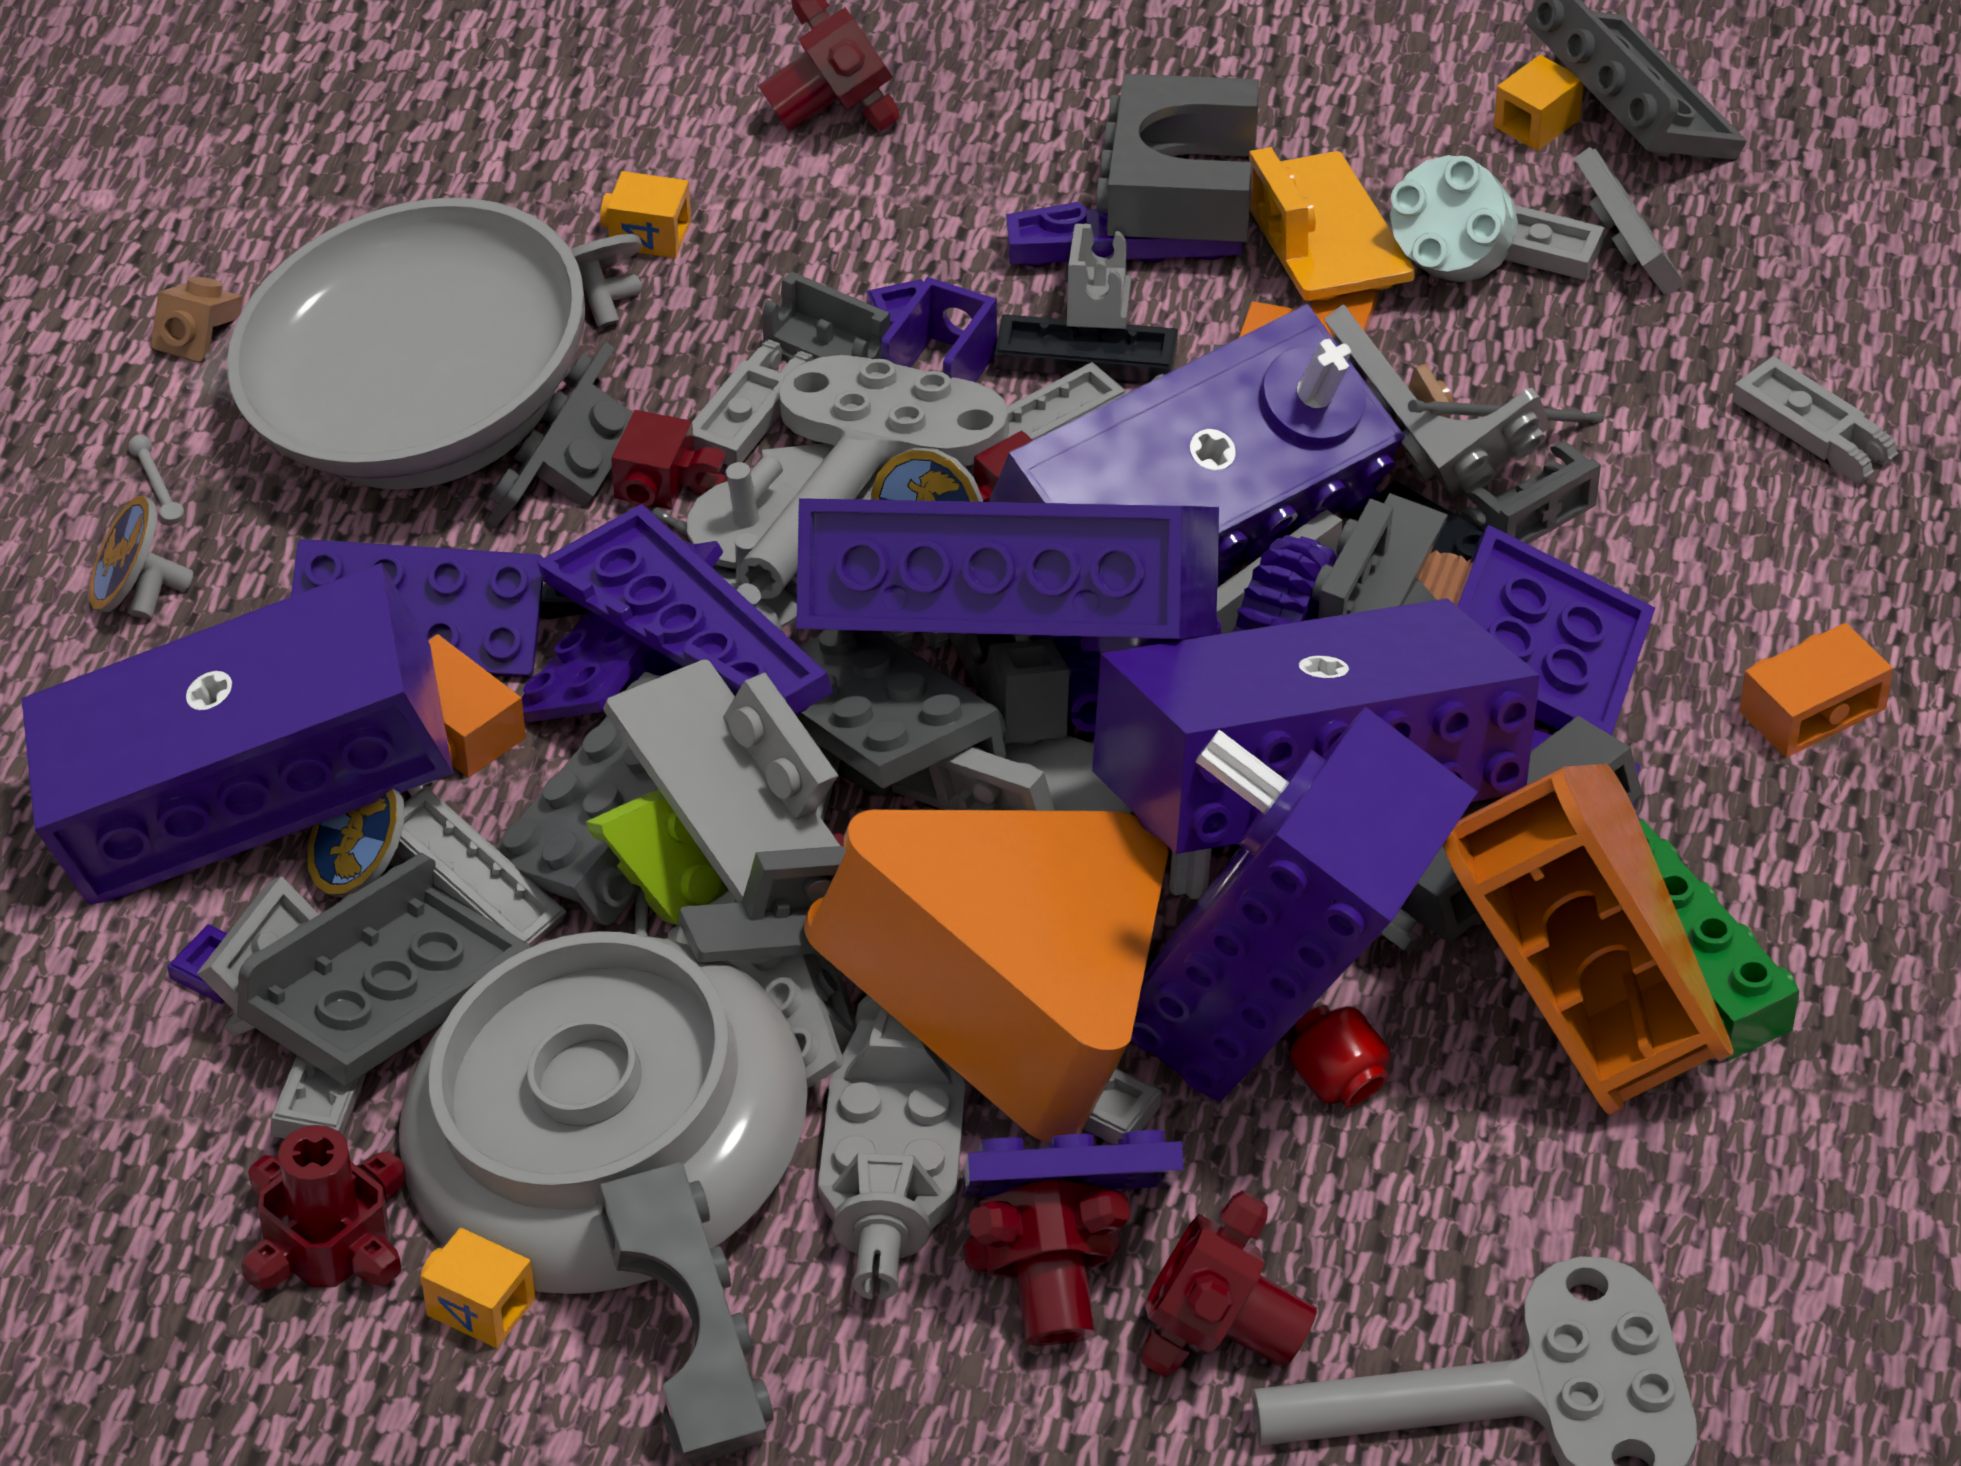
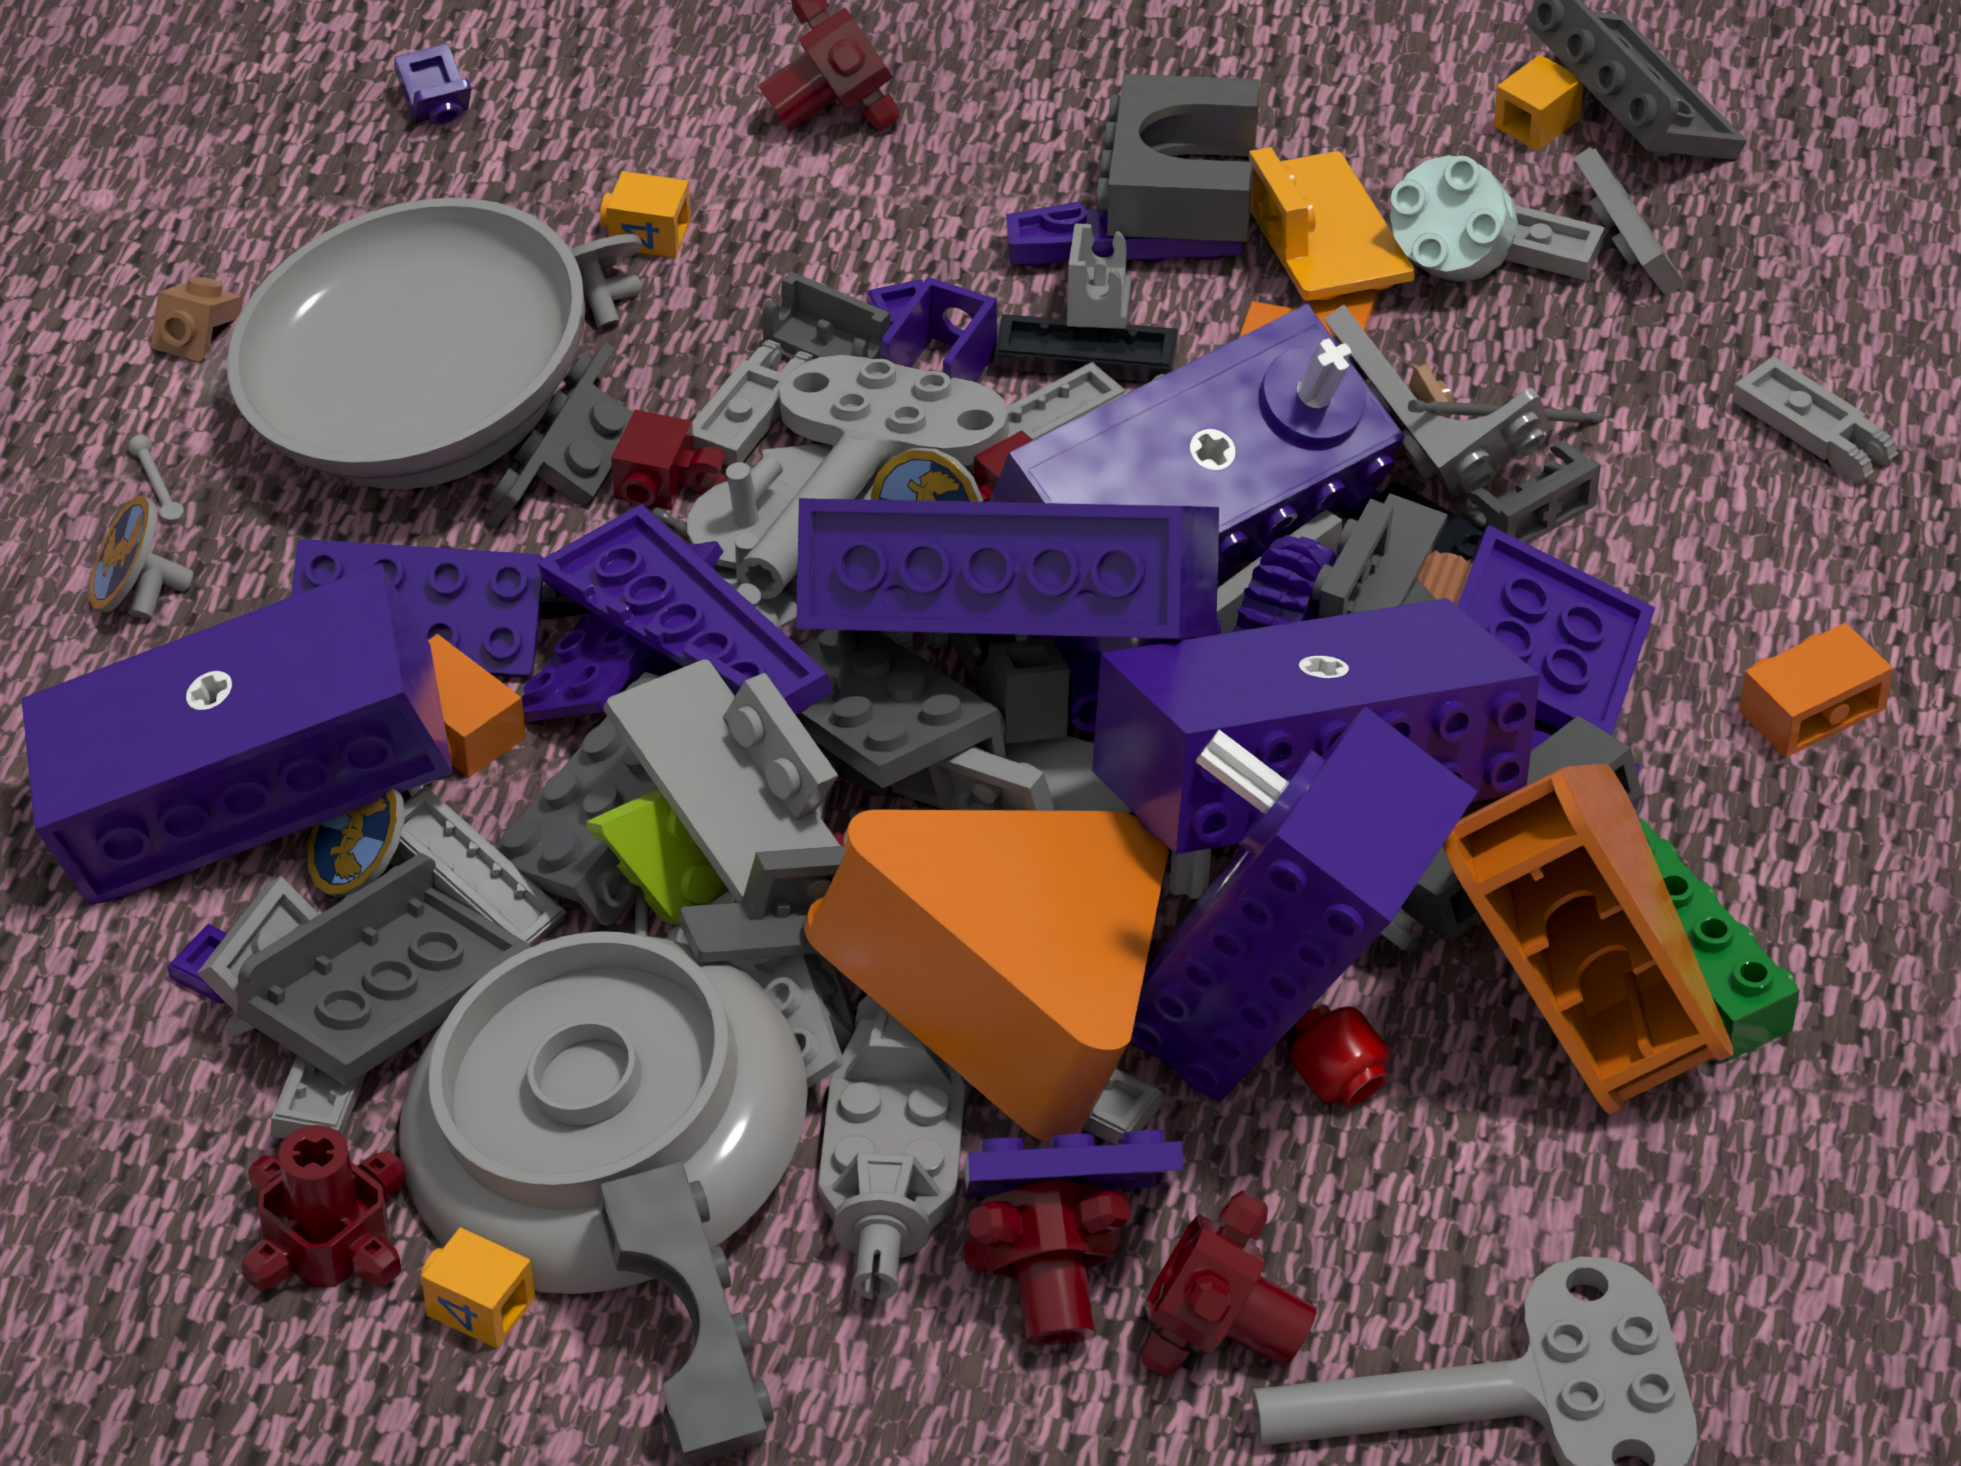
none -> dark purple bracket [393,43,472,125]

